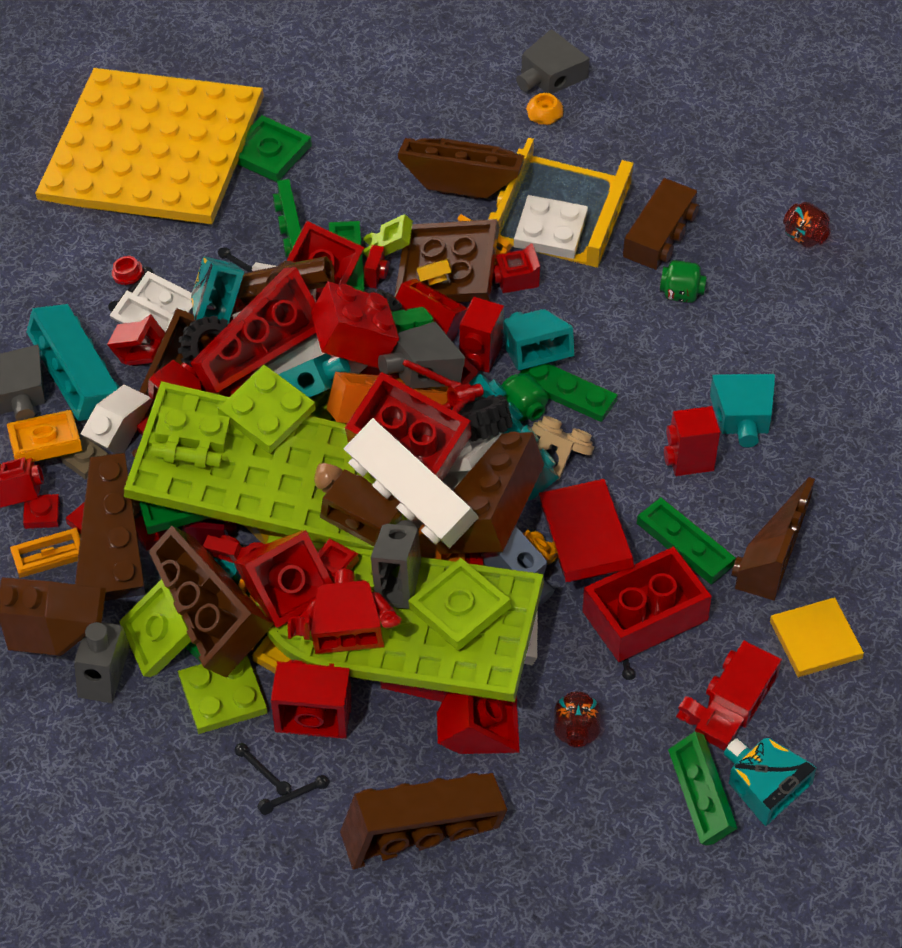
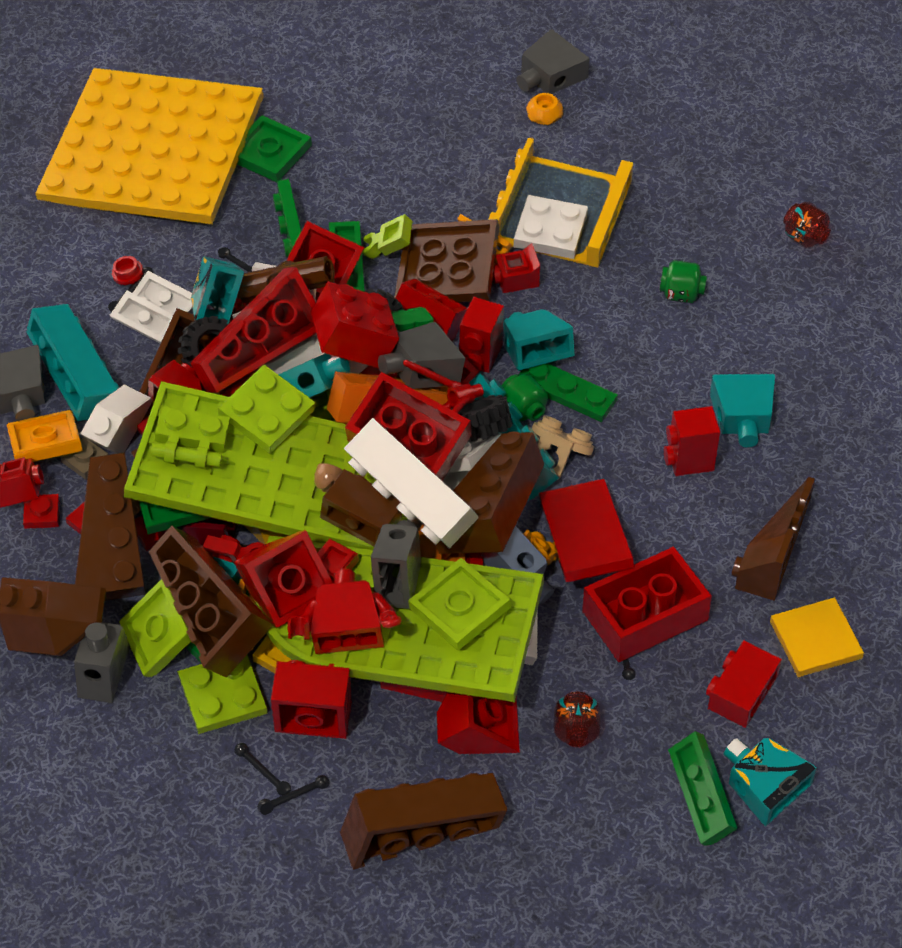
light orange tile [10,528,80,578] -> none
red window [107,314,165,366] -> none
red plate [364,245,389,289] -> none
reddish brown wedge [398,138,525,198] -> none
yellow plate [417,259,452,285] -> none
reddish brown brick [623,178,699,270] -> none
green plate [636,497,736,585] -> none
red plate [676,696,744,751] -> none

